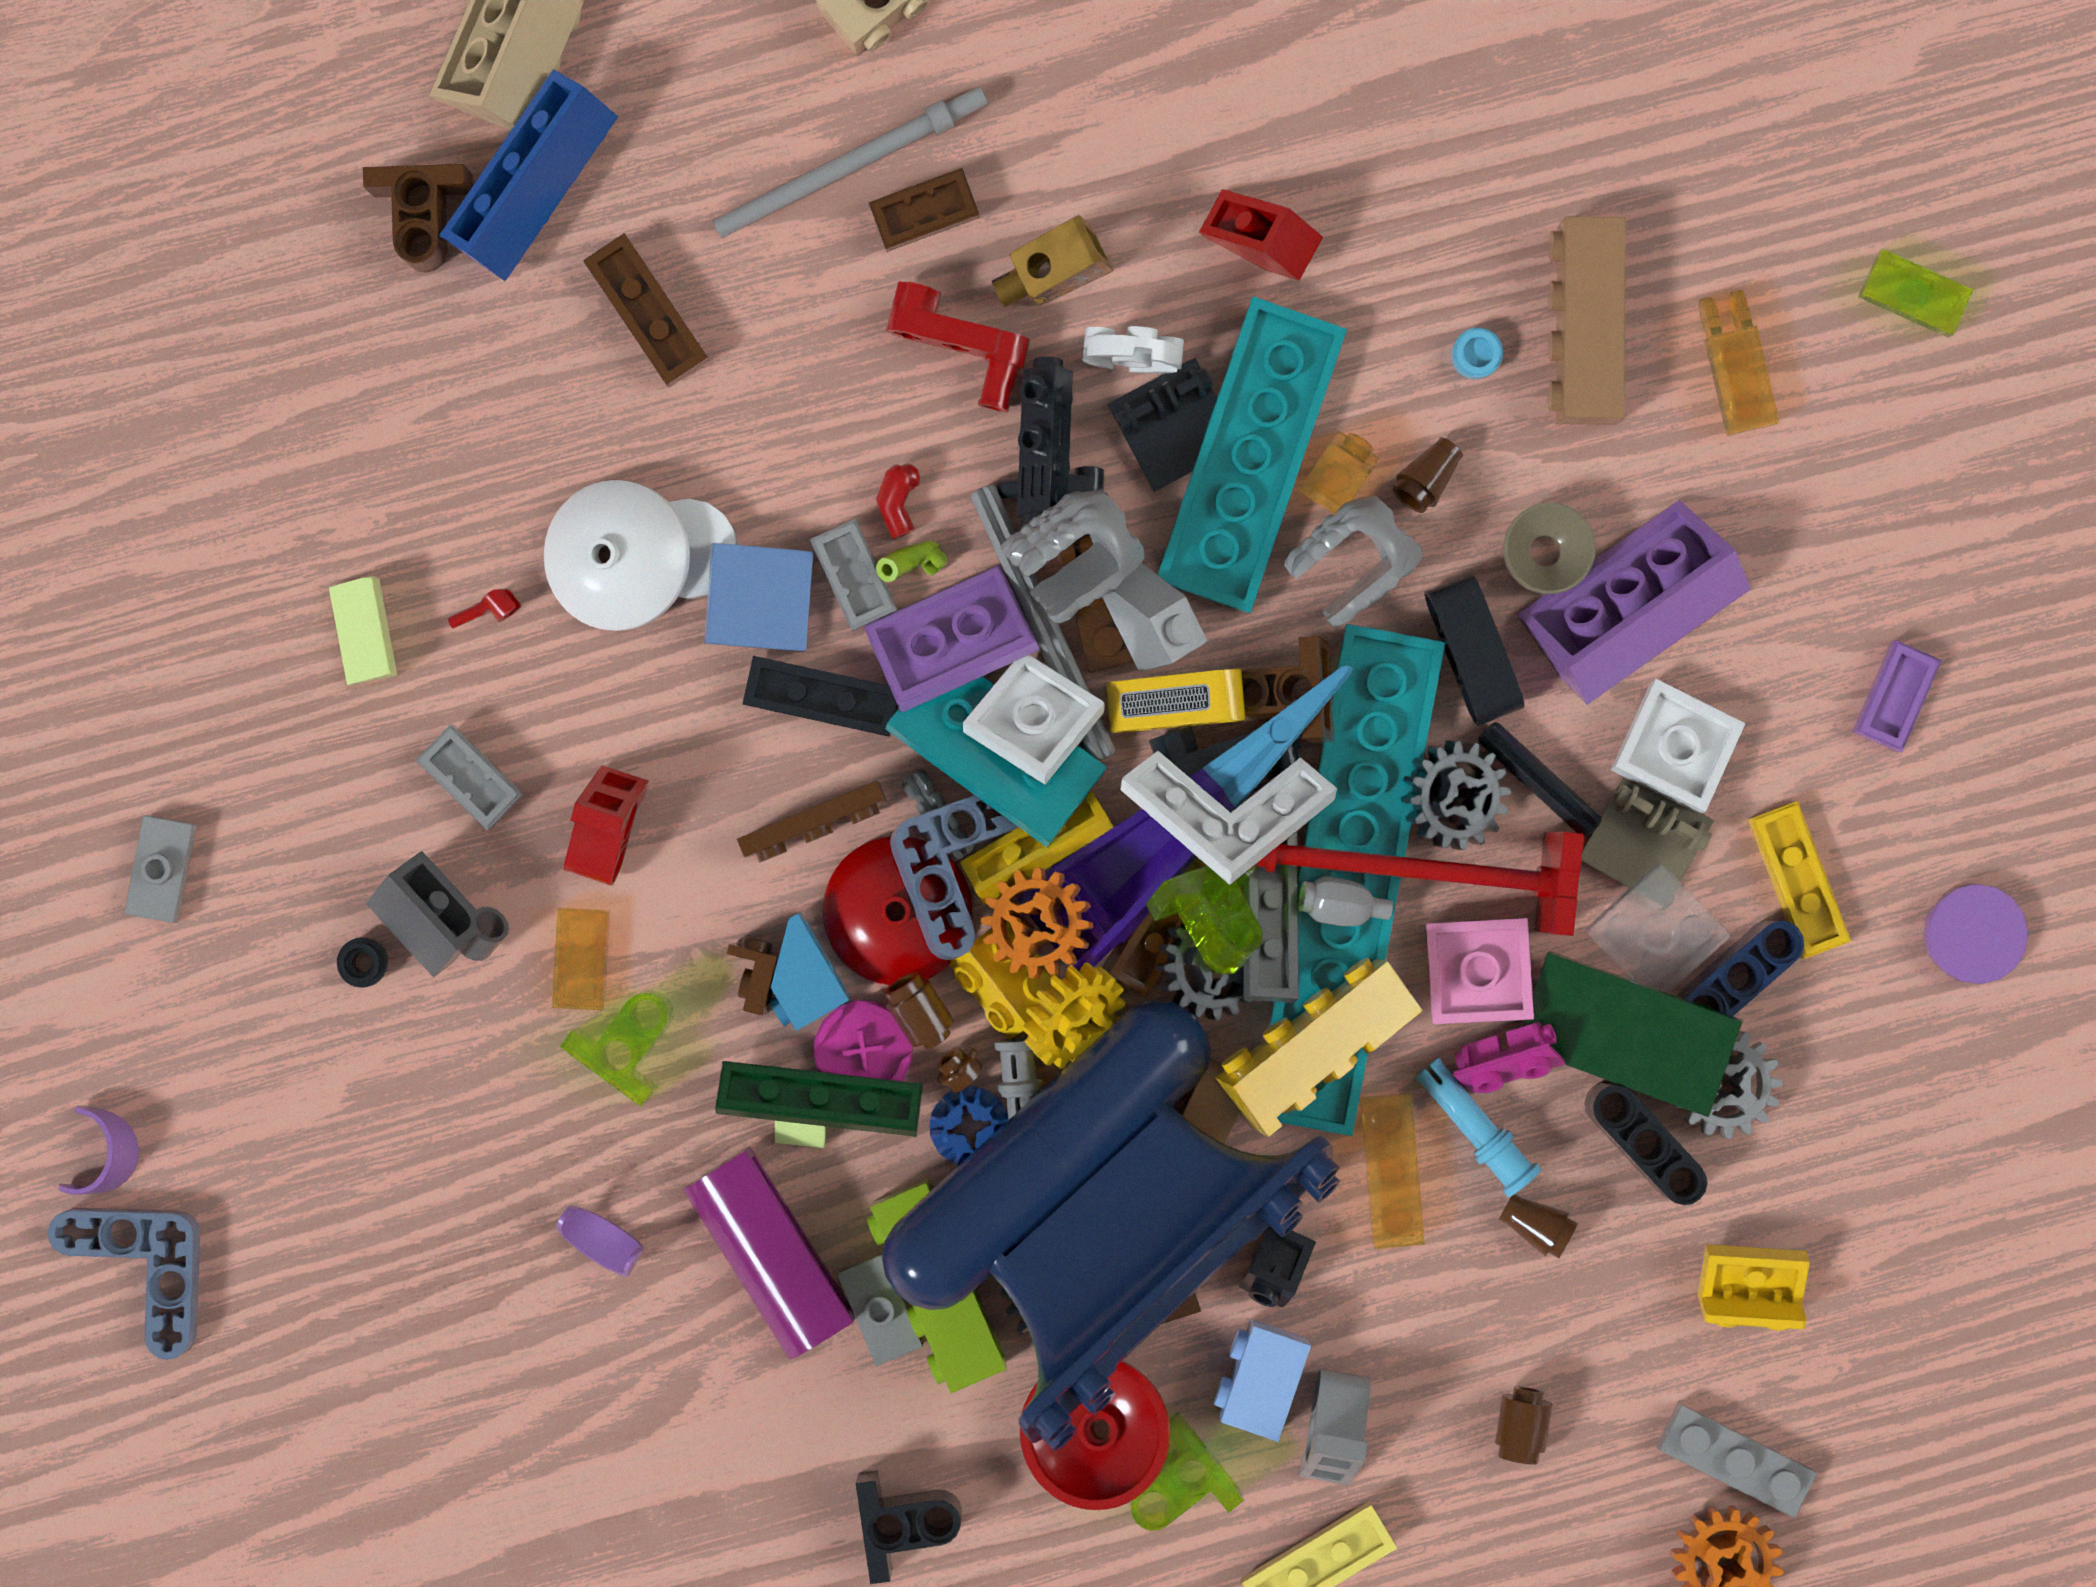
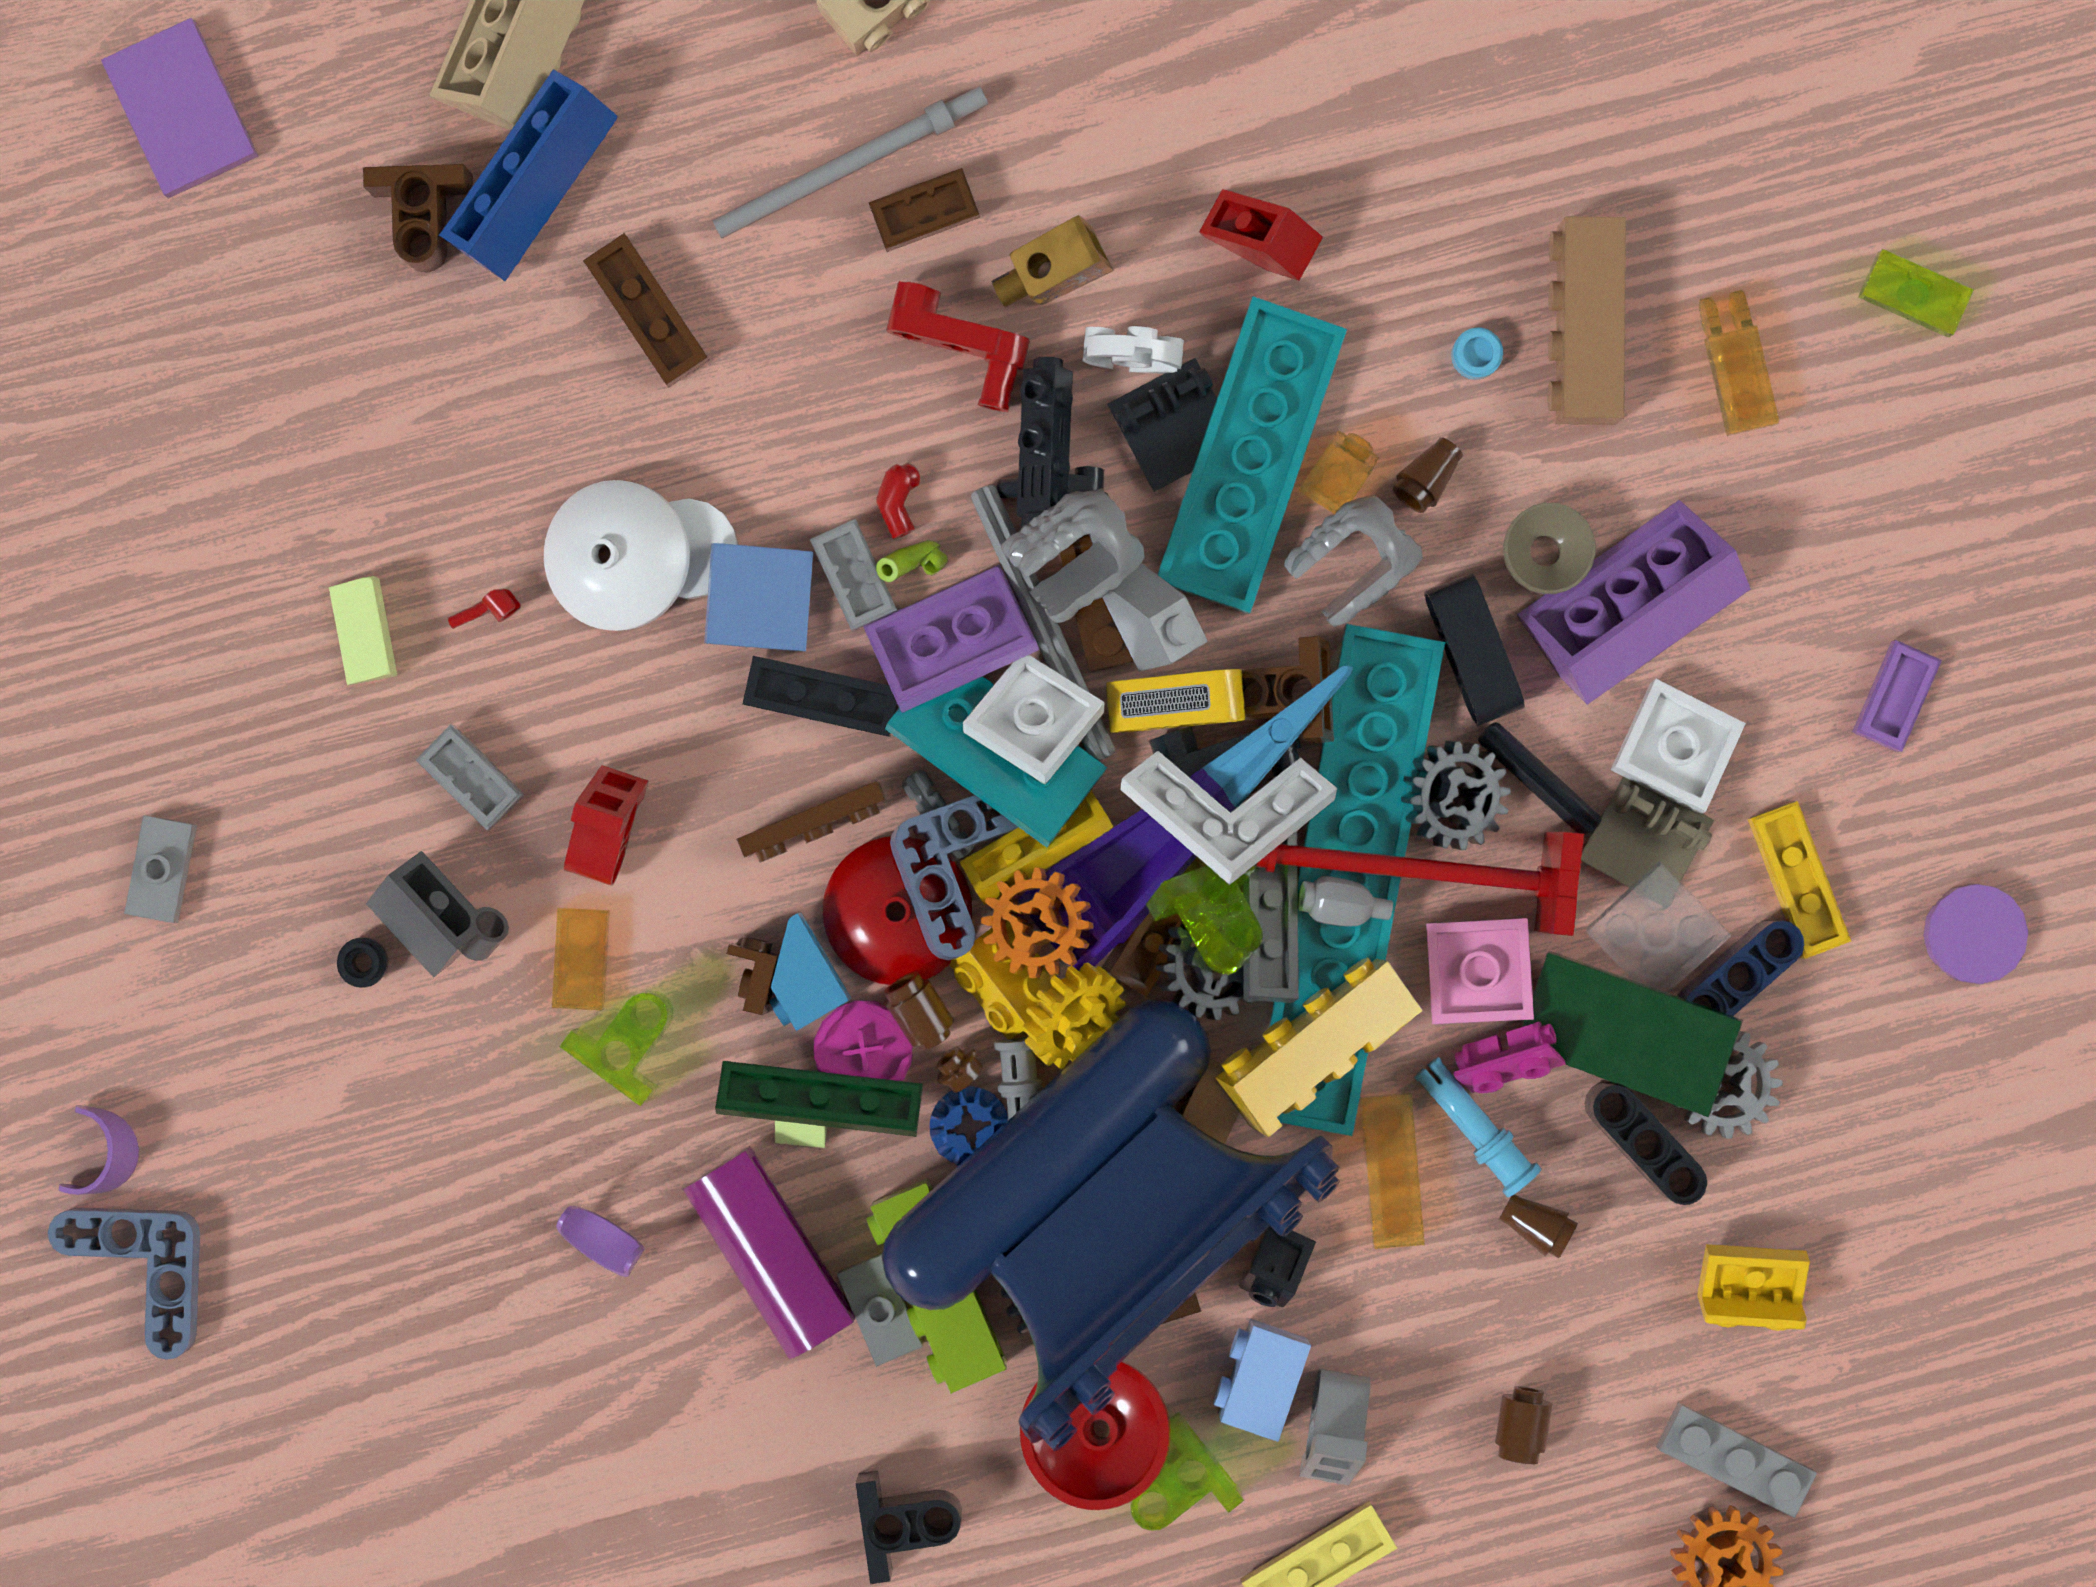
none -> medium lavender tile [101,18,258,198]

